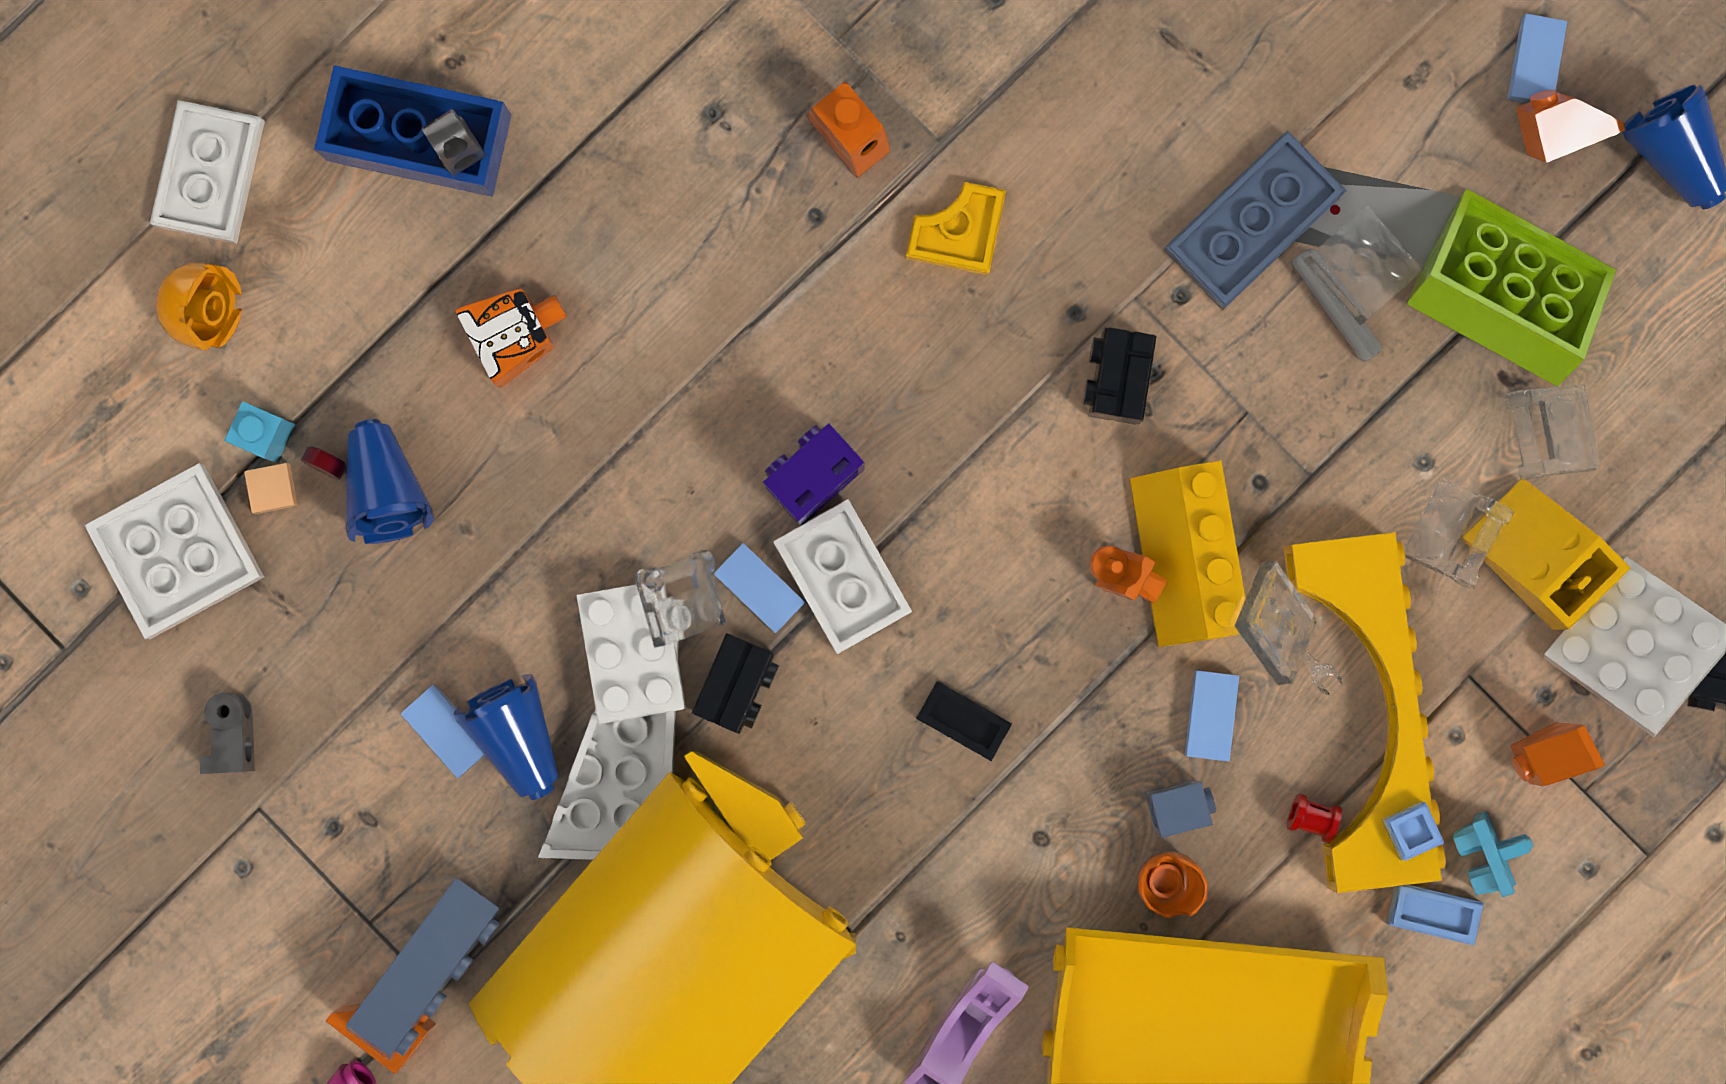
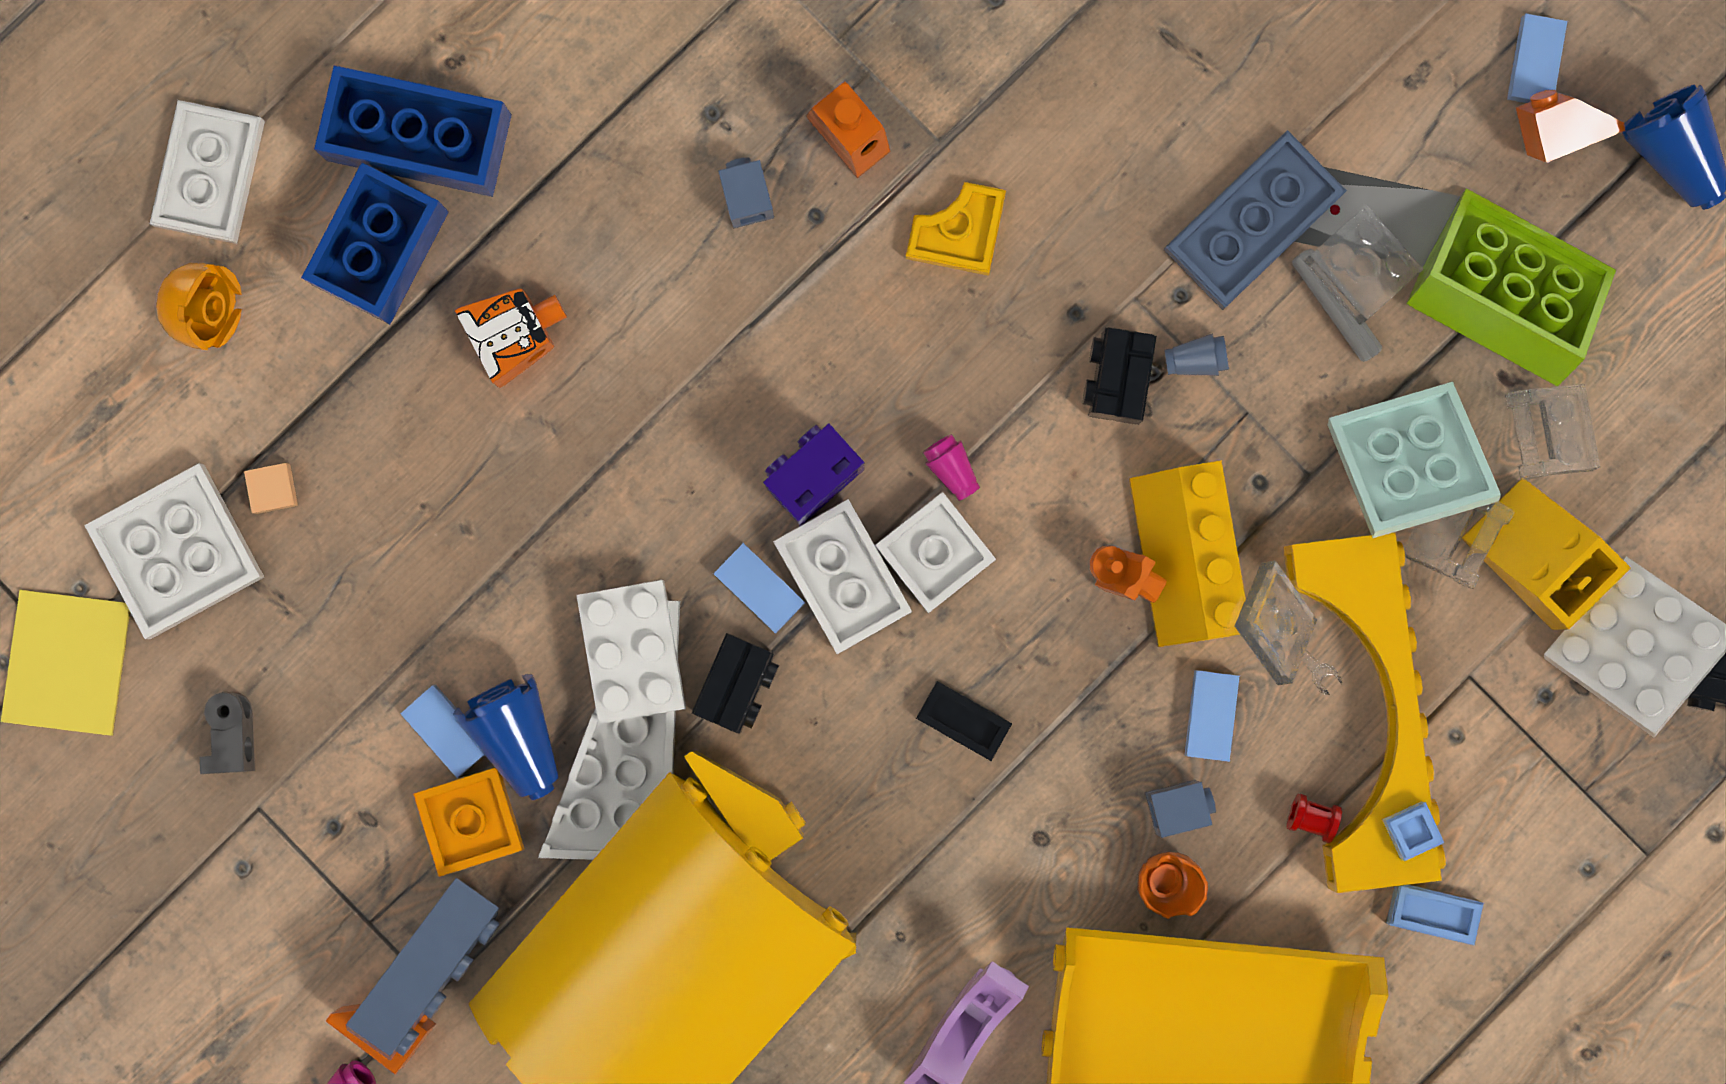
medium azure brick [224,401,296,463] -> none
dark red tile [301,446,347,480] -> none
blue cone [345,419,434,544] -> none
flat silver leg [421,109,486,176] -> none
clear plate [635,550,726,648] -> none
medium azure hips [1453,811,1534,897] -> none
orange slope [1510,722,1605,787] -> none
none -> light yellow piece [1,590,130,736]
none -> blue brick [301,162,449,325]
none -> light orange plate [413,768,525,877]
none -> sand blue brick [718,158,774,229]
none -> white plate [875,492,996,613]
none -> dark pink cone [923,434,980,501]
none -> sand blue cone [1165,333,1229,376]
none -> light aqua plate [1328,382,1501,538]

